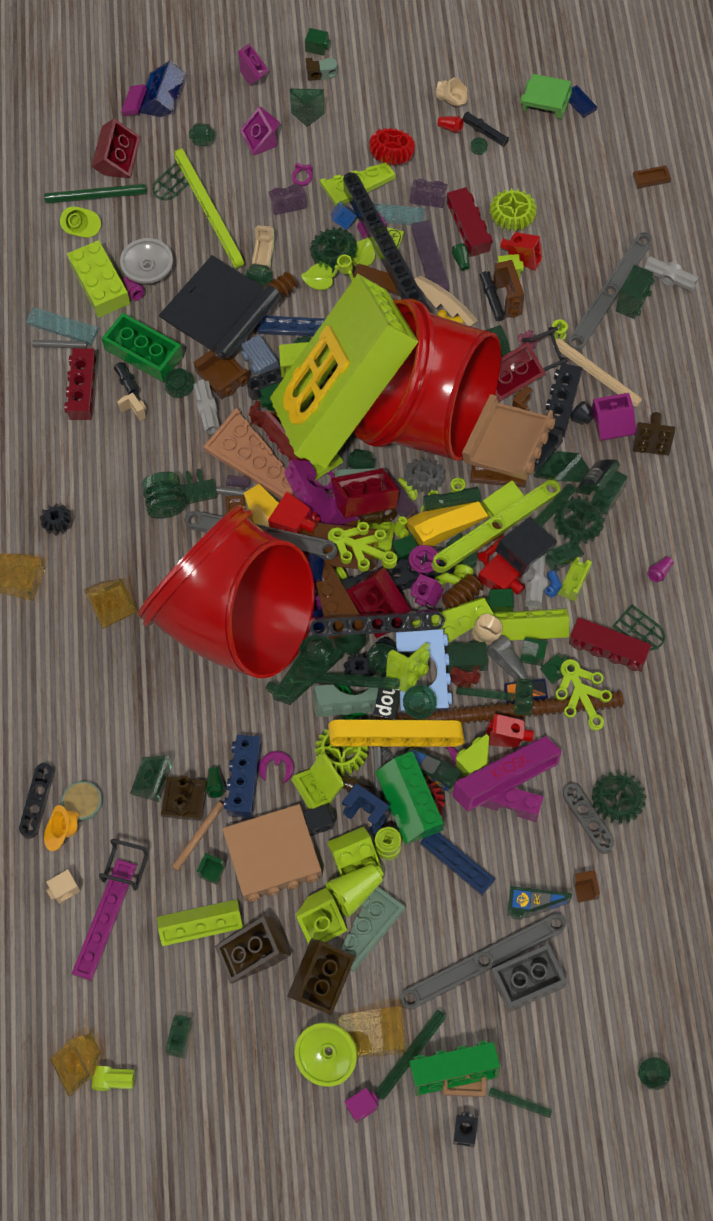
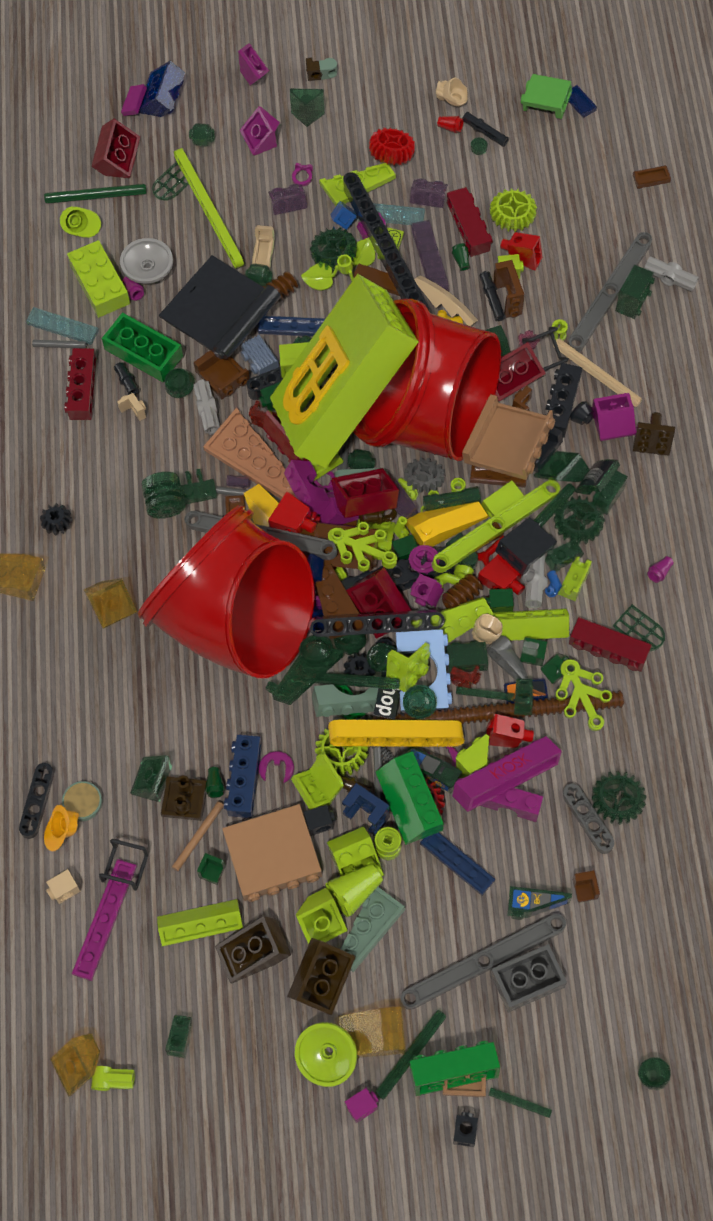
dark green brick [305,28,331,56] -> none

